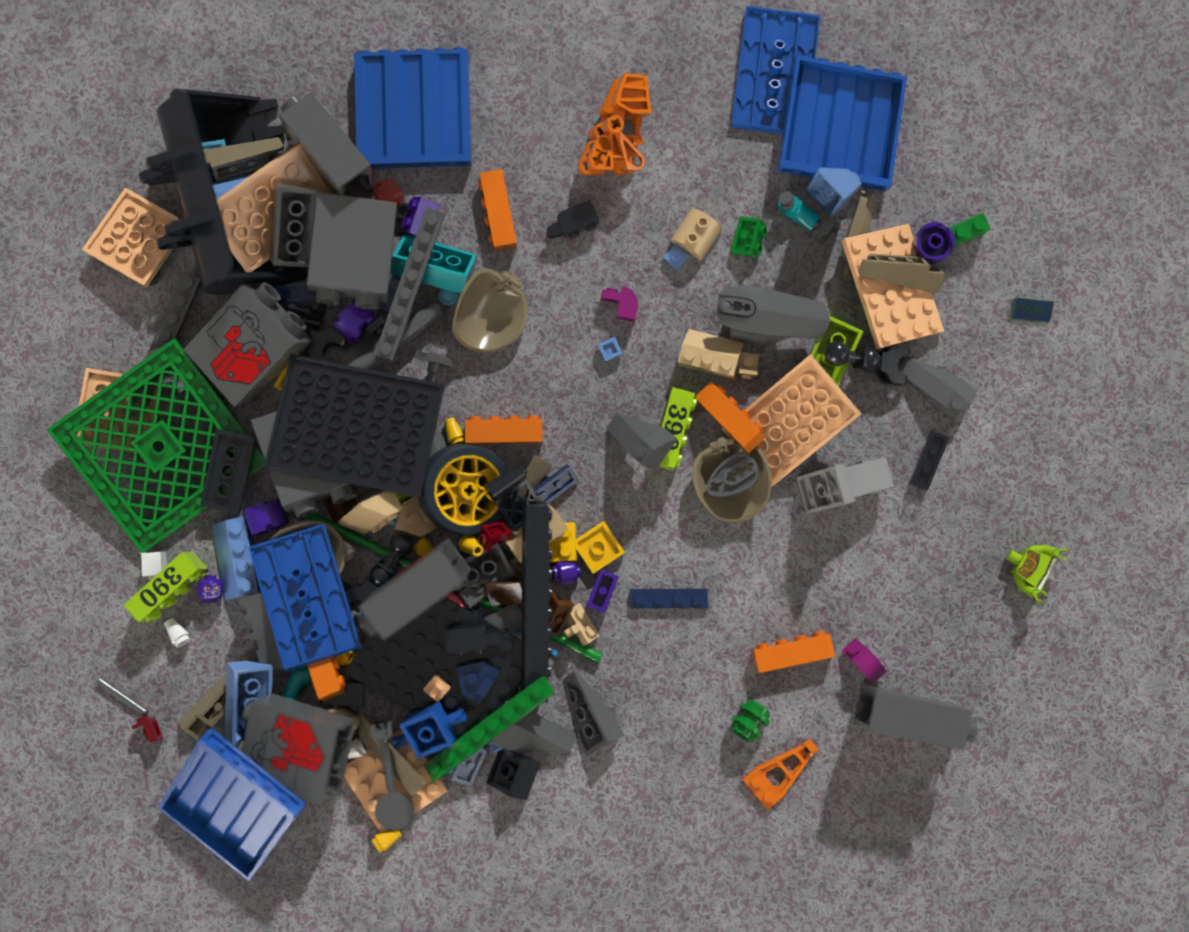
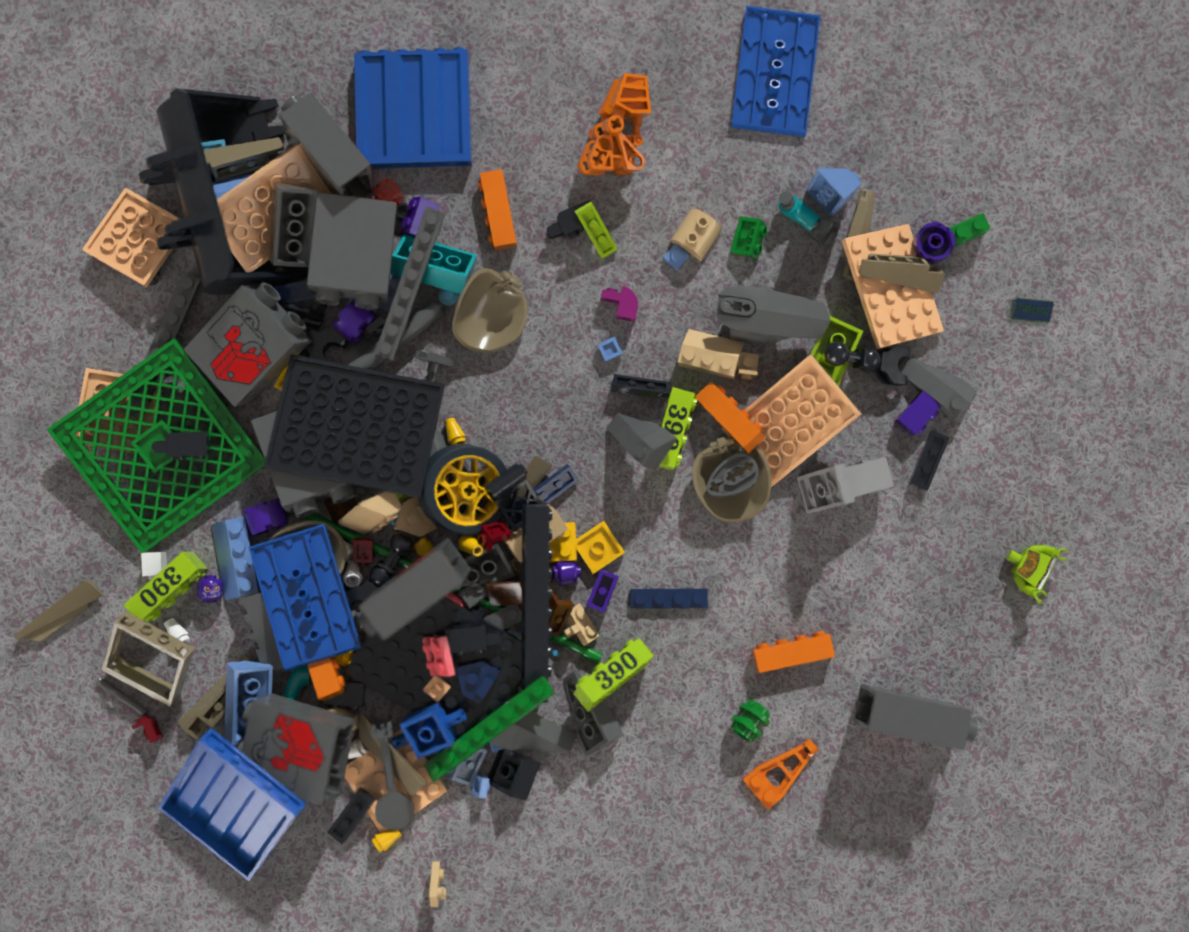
black plate [200,429,256,513] -> none
orange brick [465,415,543,444] -> none
blue panel [776,55,907,192] -> none
magenta brick [841,638,887,685] -> none
none -> dark tan wedge [14,580,104,641]
none -> dark tan window [102,611,195,706]
none -> black hinge [151,431,210,460]
none -> black plate [327,787,376,845]
none -> white cone [343,560,362,587]
none -> dark red bracket [353,538,375,565]
none -> coral plate [422,636,455,677]
none -> tan plate [429,861,446,907]
none -> medium blue plate [471,774,490,798]
none -> lime brick [574,638,654,712]
none -> lime plate [575,202,618,259]
none -> black plate [611,374,670,399]
none -> dark purple brick [895,391,941,436]

